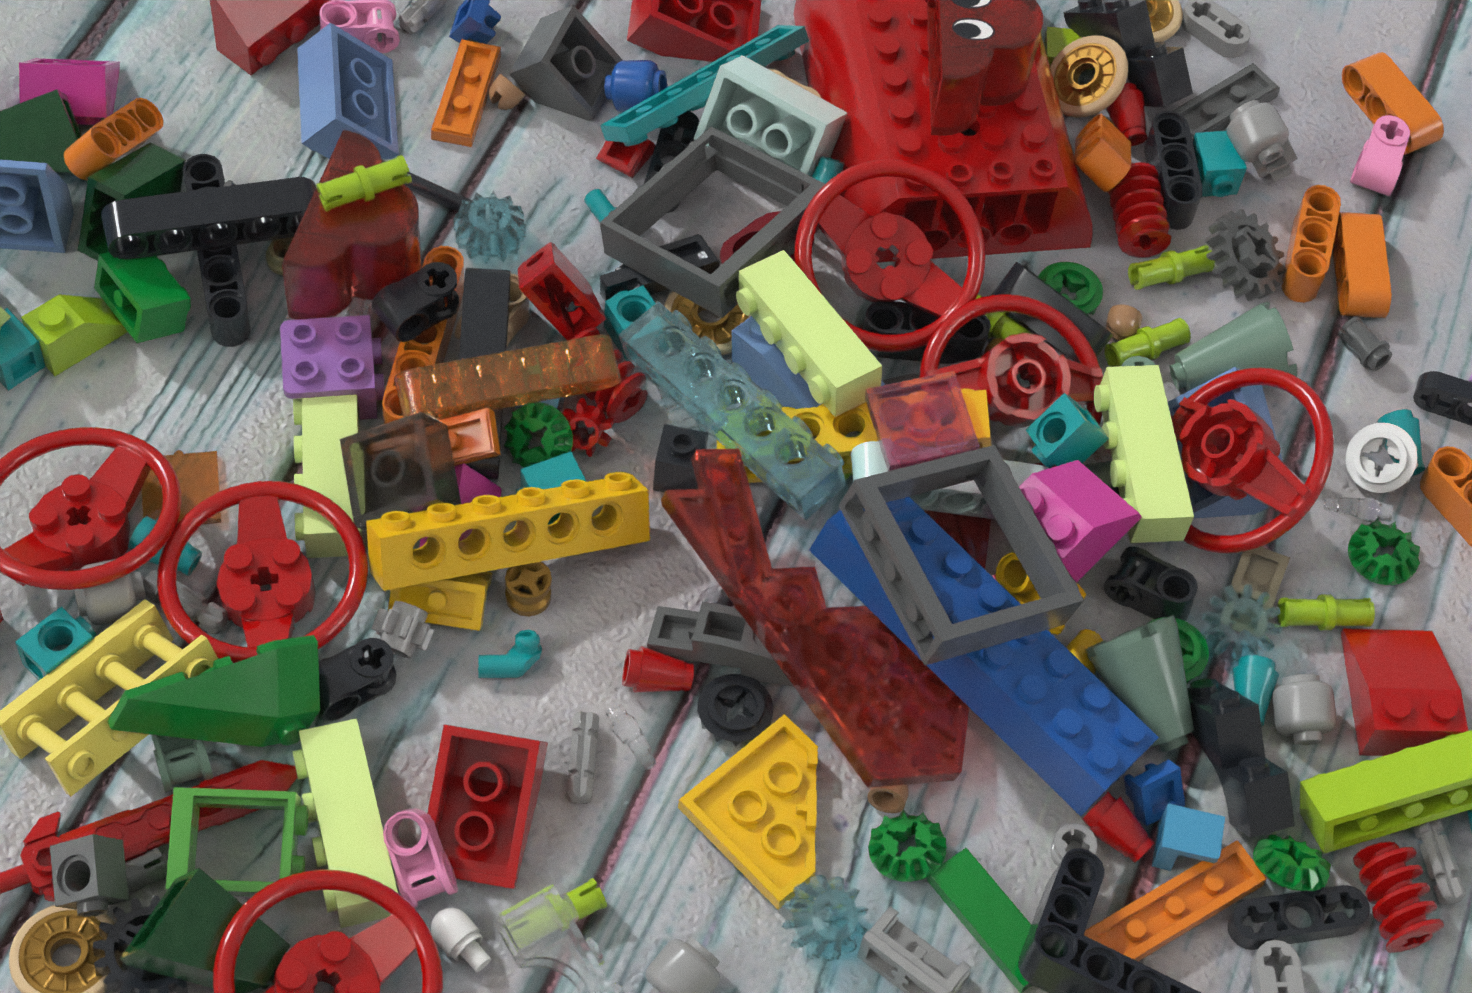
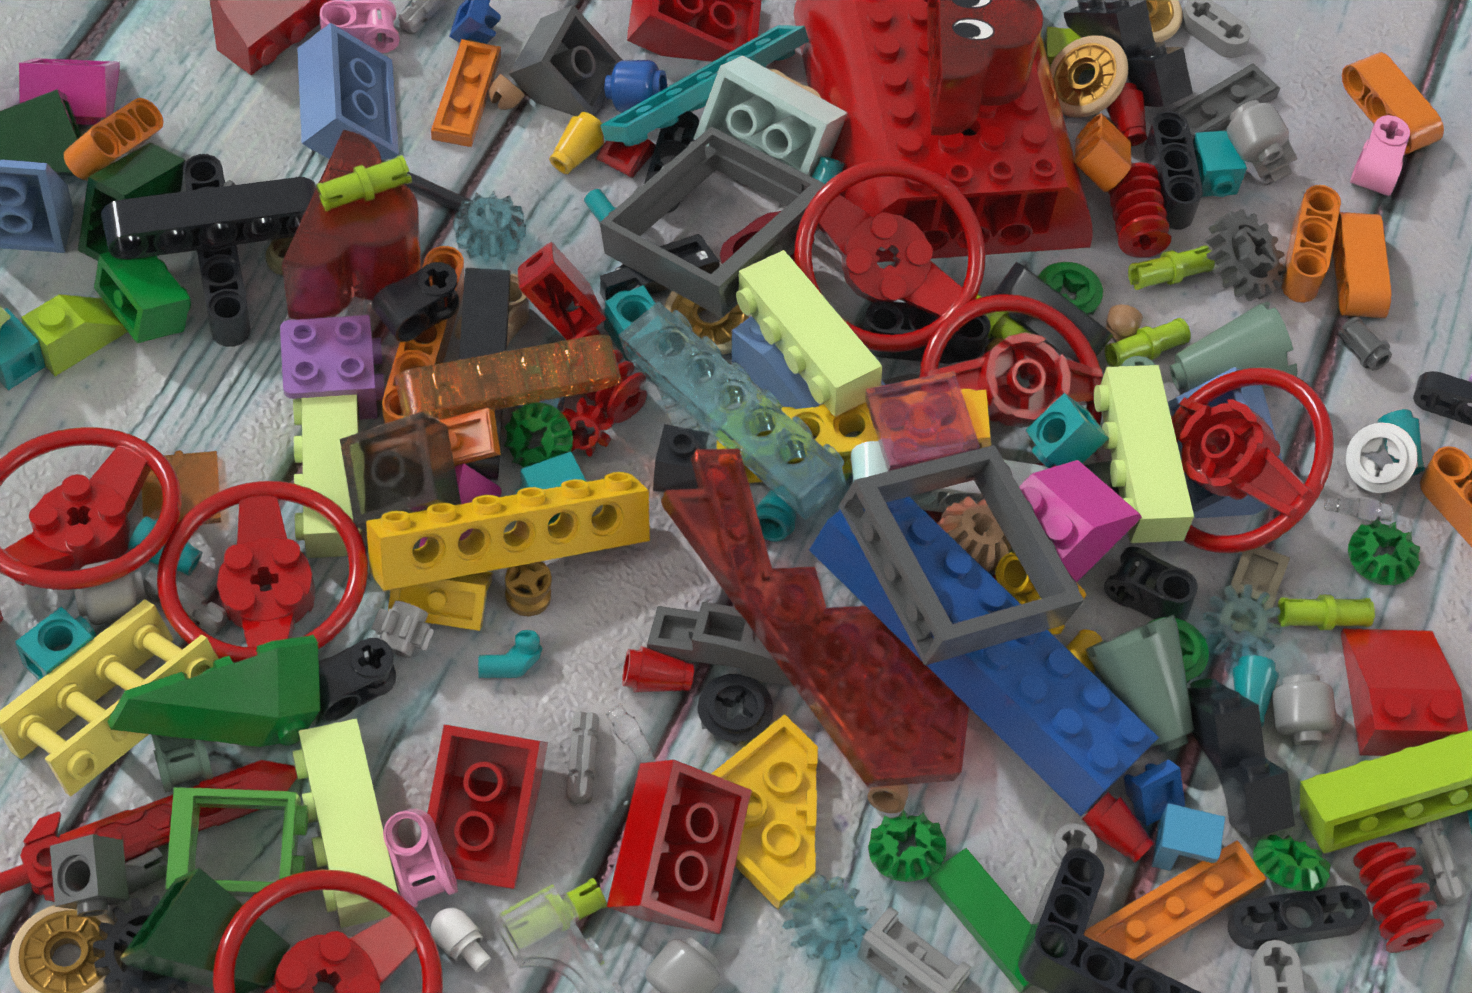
none -> yellow cone [549,112,604,174]
none -> red slope [606,759,752,934]
none -> teal cone [752,475,802,542]
none -> light nougat gear [938,496,1012,573]

